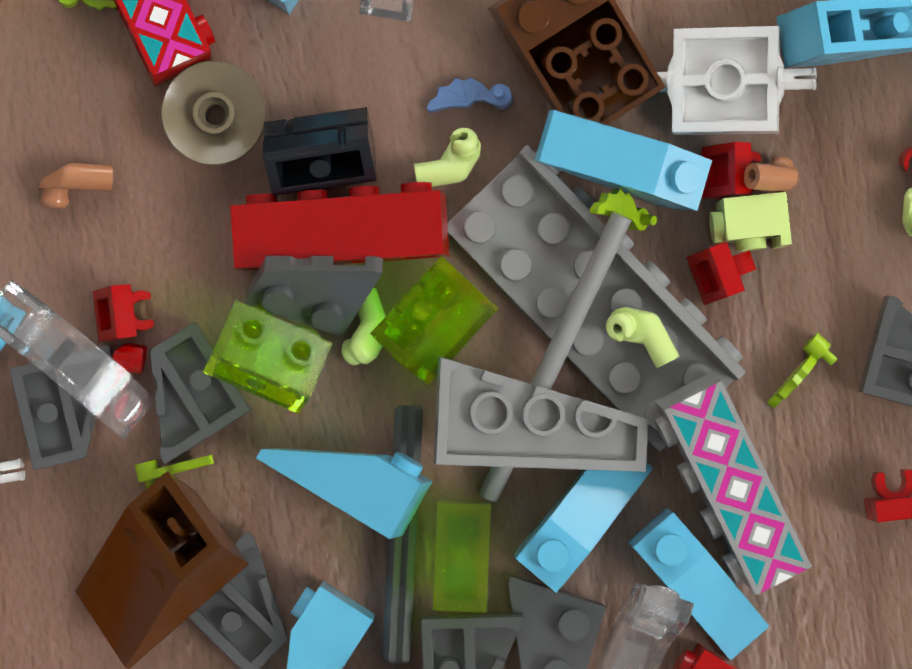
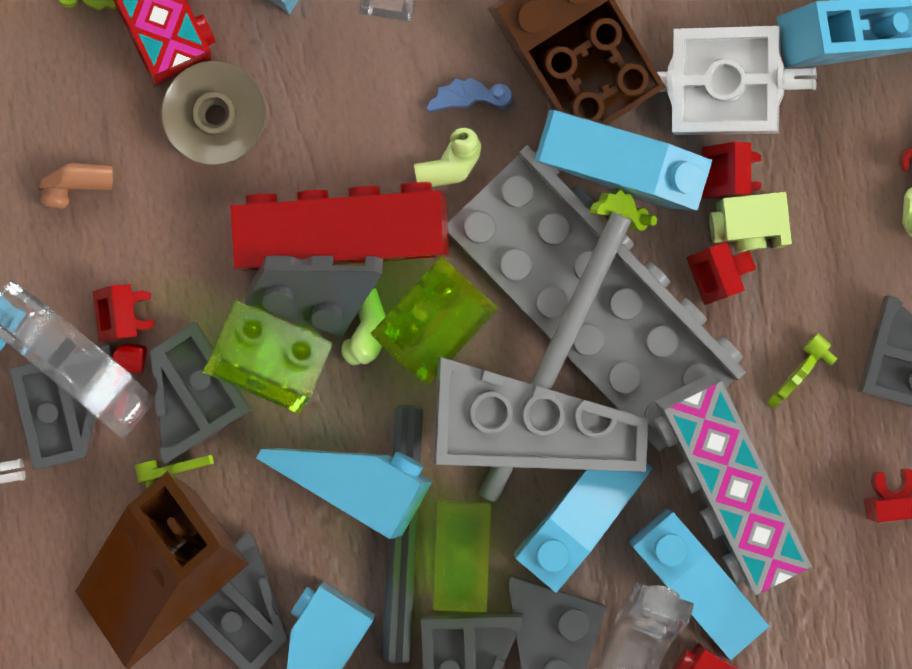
black brick [263,107,377,196] -> none
yellowish green arm [606,307,679,368] -> none
nougat arm [744,156,799,193] -> none

